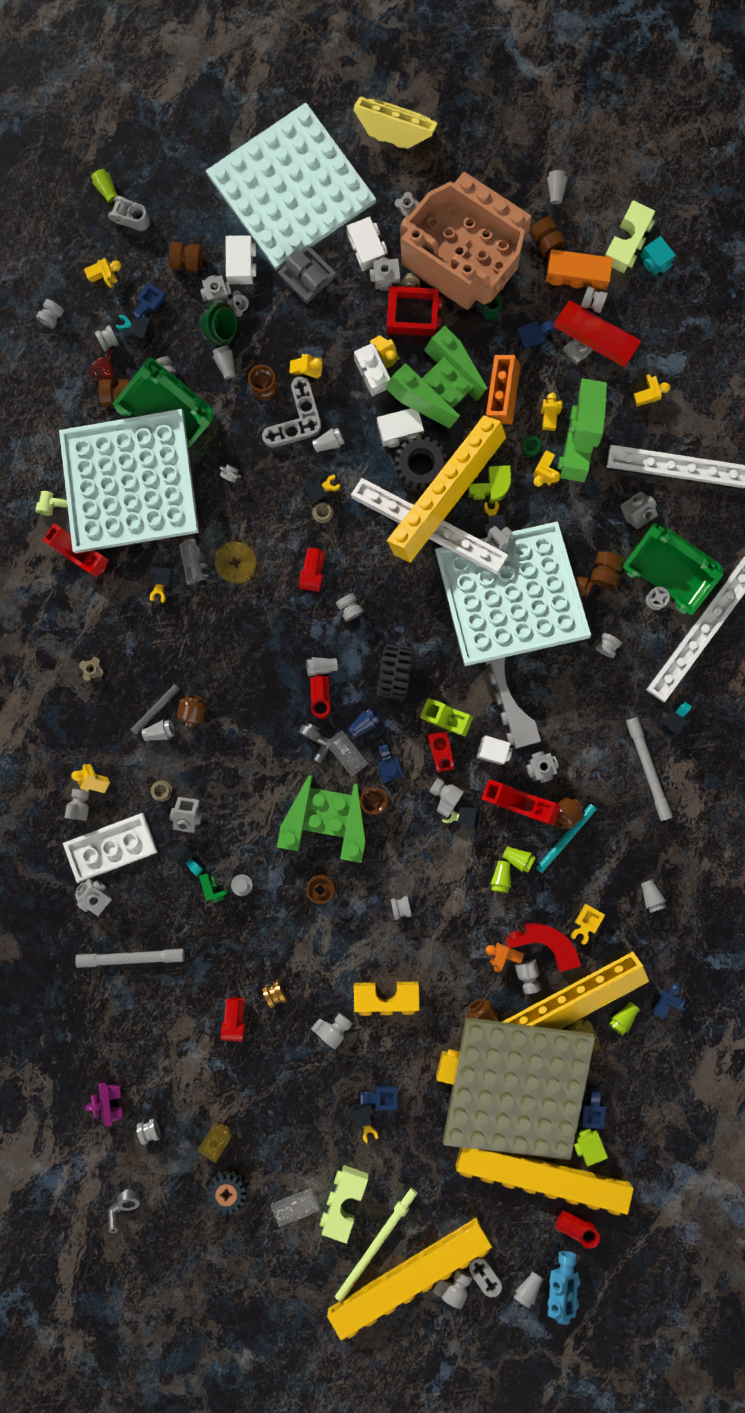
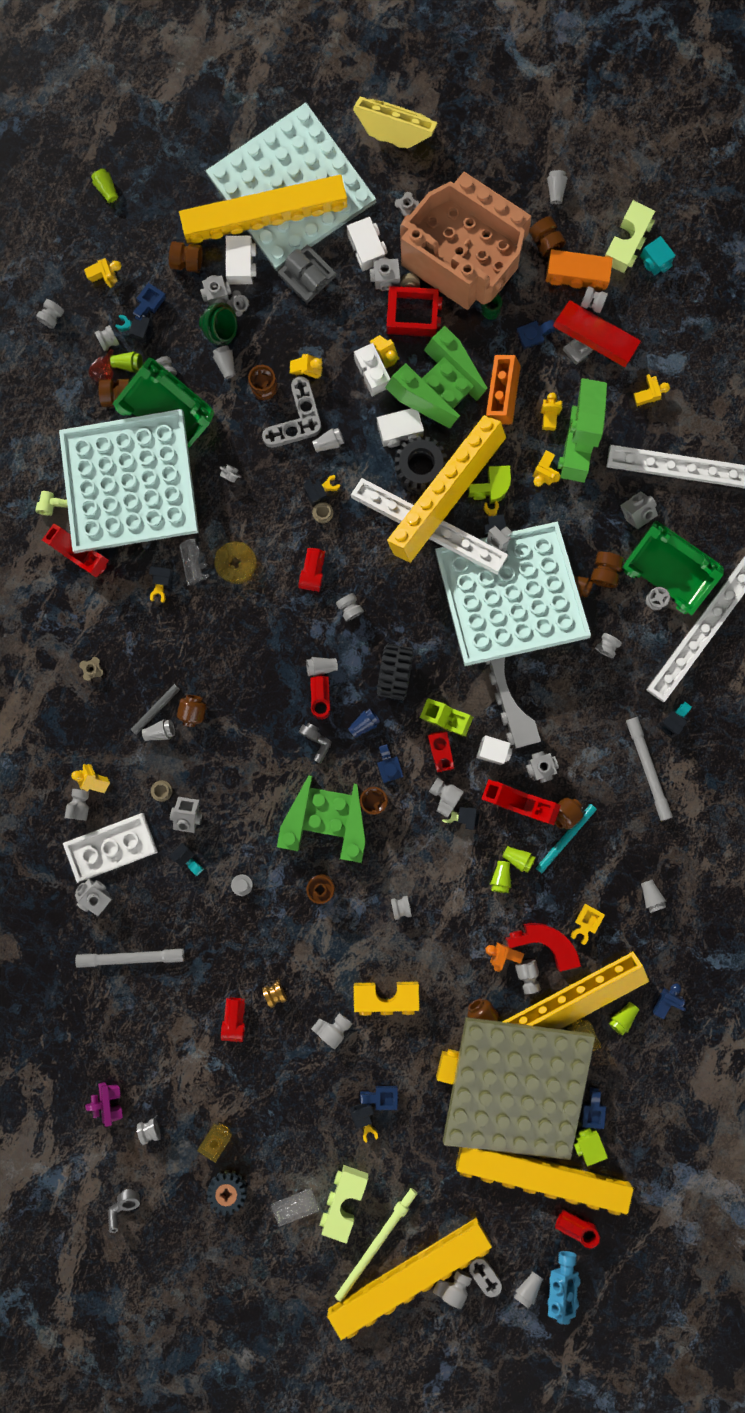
light grey piece [108,196,150,231] -> none
green bracket [199,873,229,903] -> none
clear plate [326,730,368,777] -> none
dark green tile [521,435,542,458] -> none
none -> lime cone [110,351,143,373]
none -> yellow brick [179,174,347,244]

